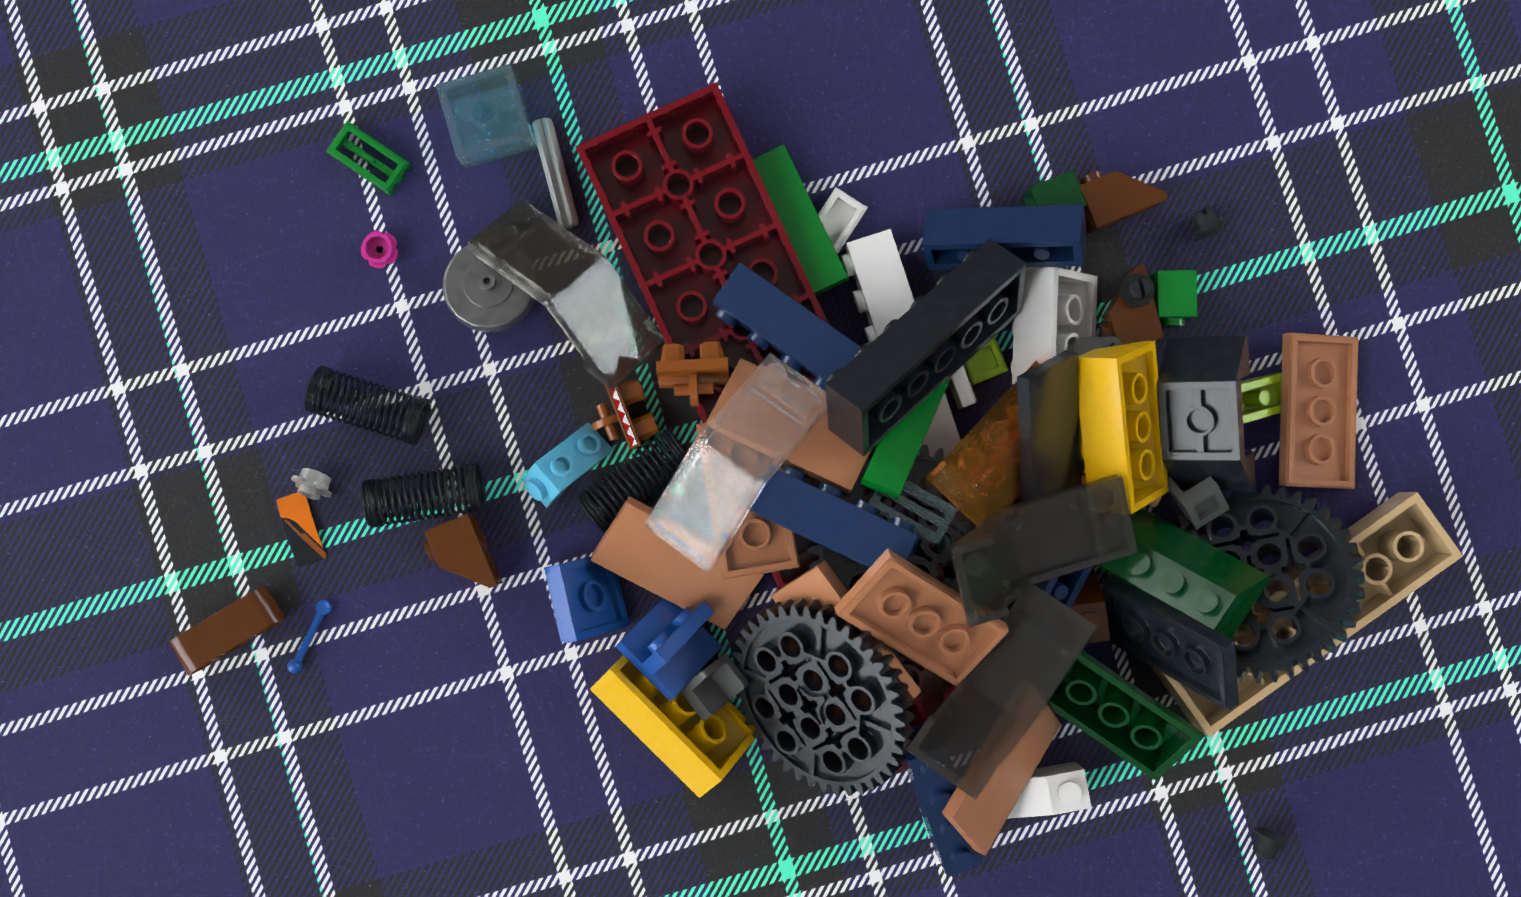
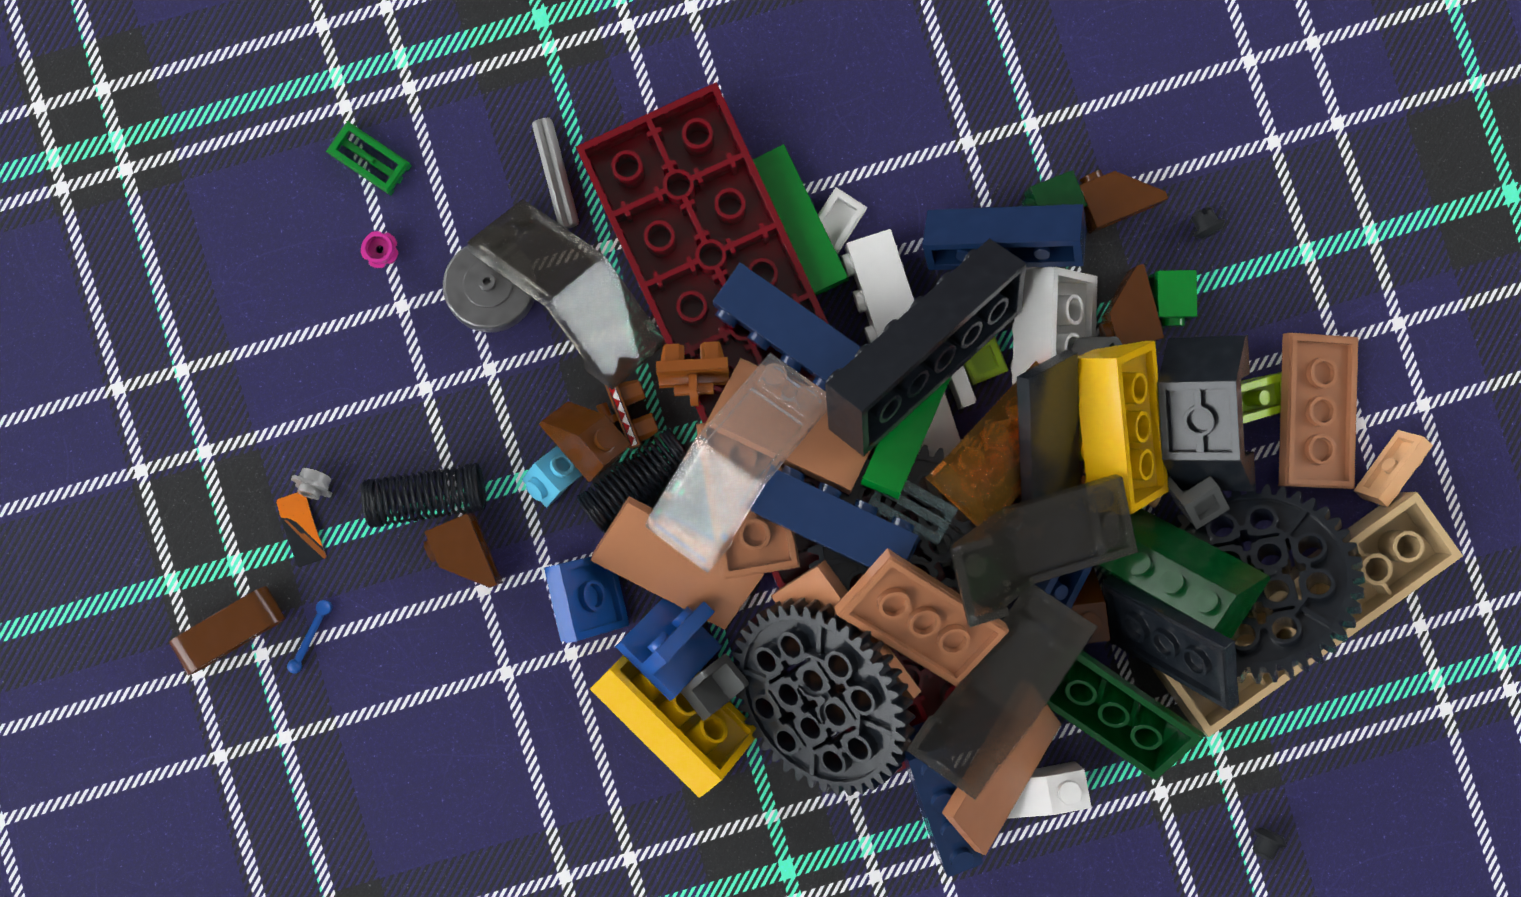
black piece [304,365,431,446] -> none
clear light blue brick [436,64,538,169] -> none
black piece [1120,273,1155,307] -> none
none -> reddish brown slope [539,401,631,483]
none -> light nougat plate [1353,430,1433,507]

